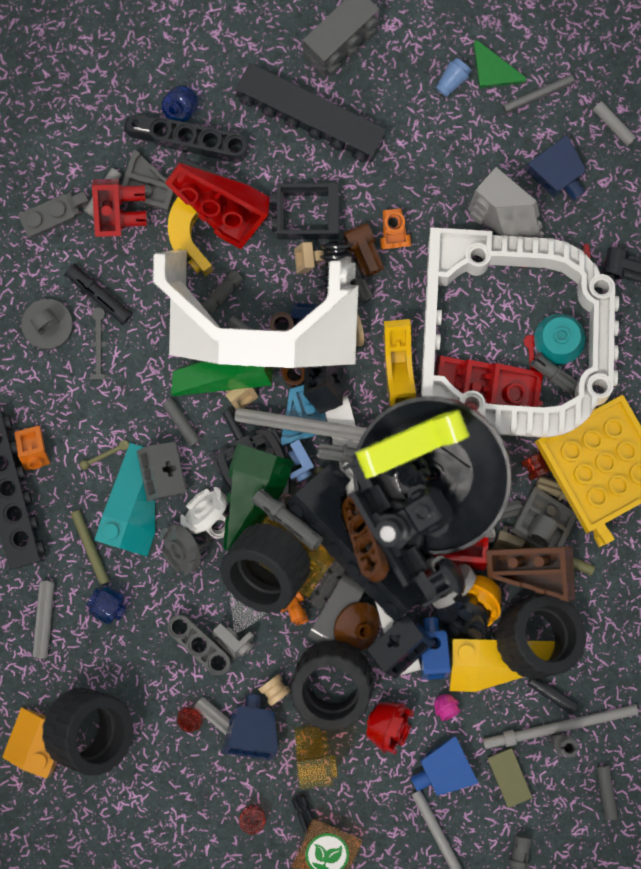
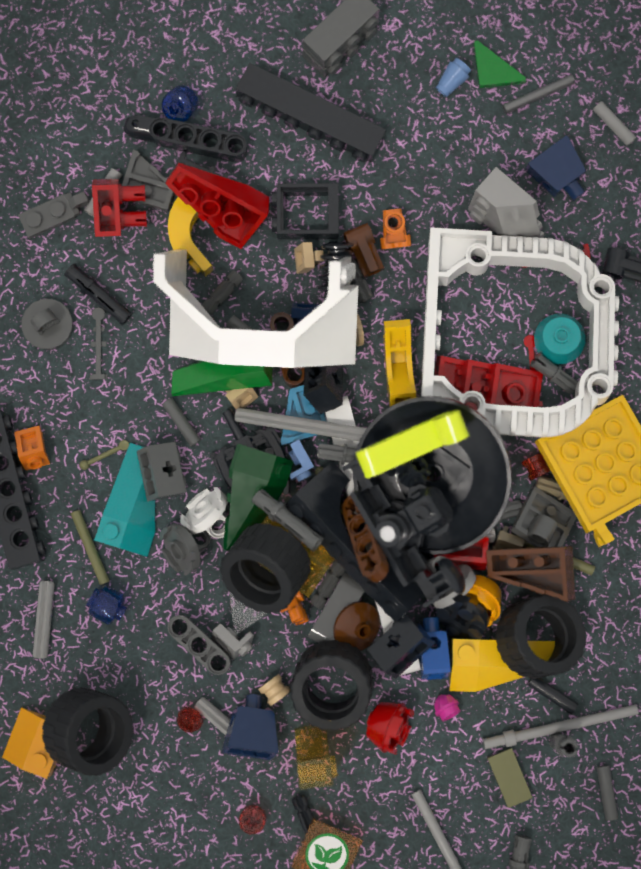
blue torso [410,735,478,796] -> none

